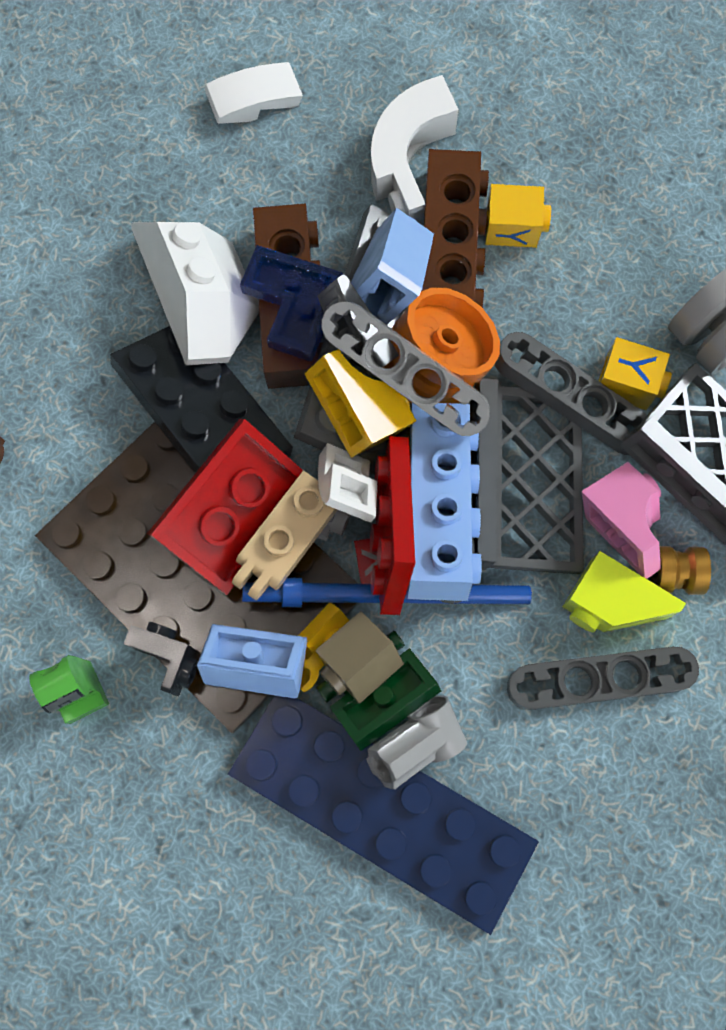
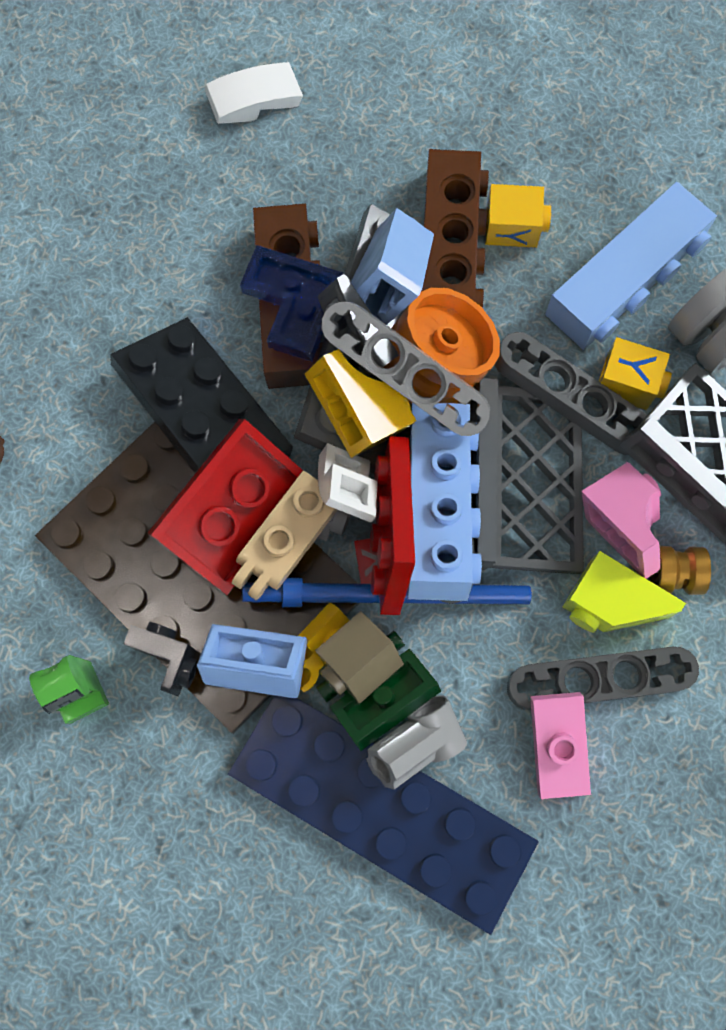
white wedge [131,222,260,365] -> none
white arch [371,75,458,226] -> none
none -> bright pink plate [530,692,591,799]
none -> light blue brick [545,181,717,350]

